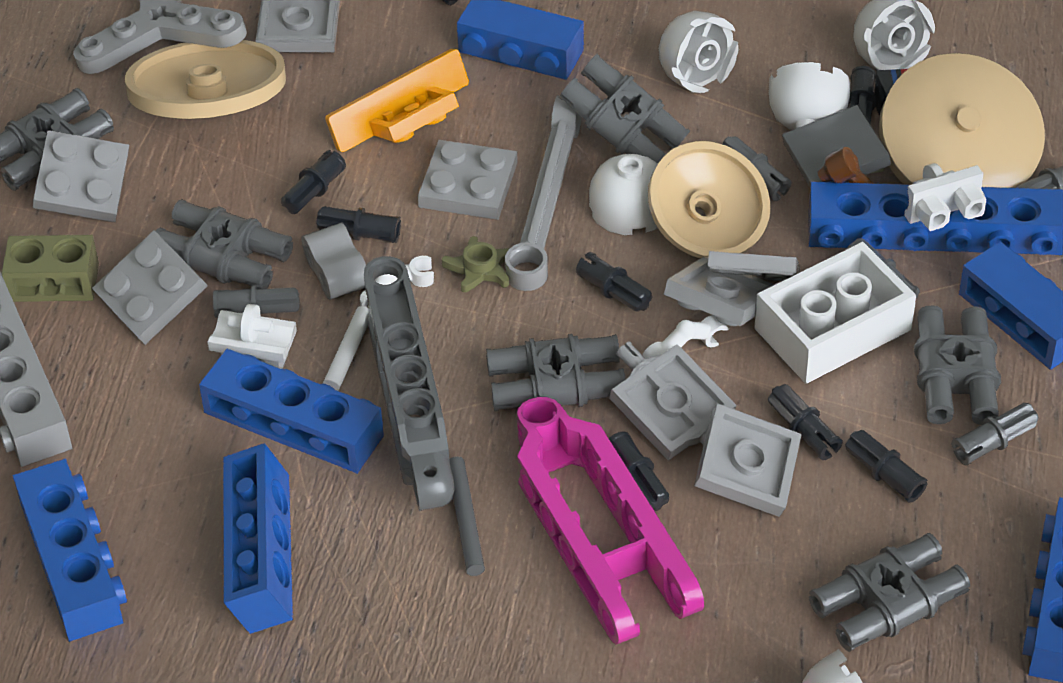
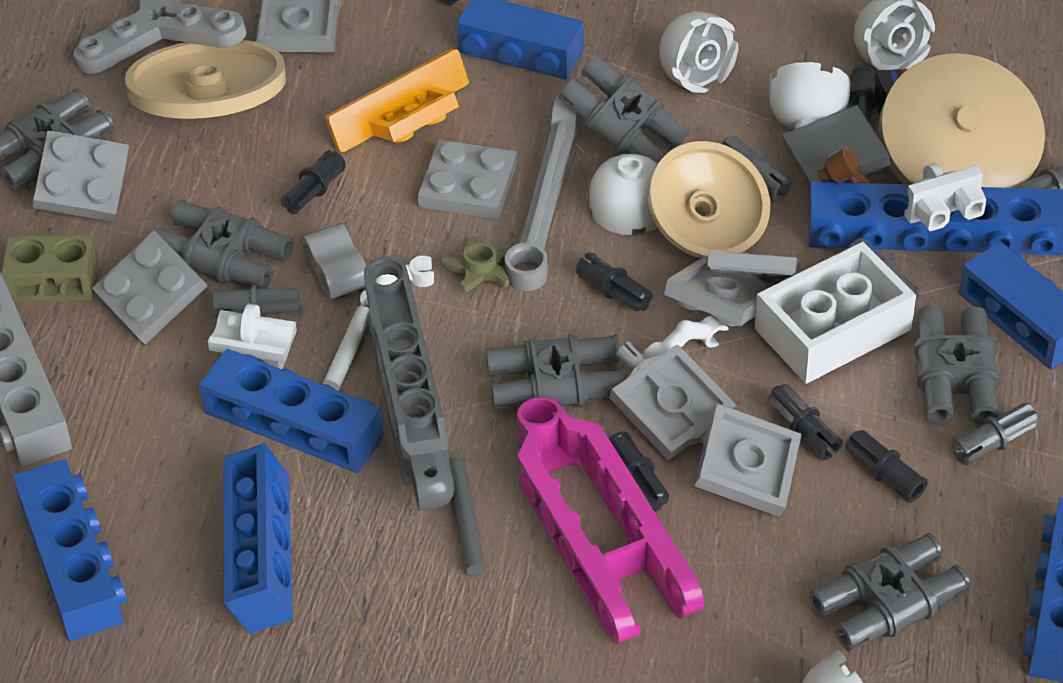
black axle [316,206,401,243] -> none

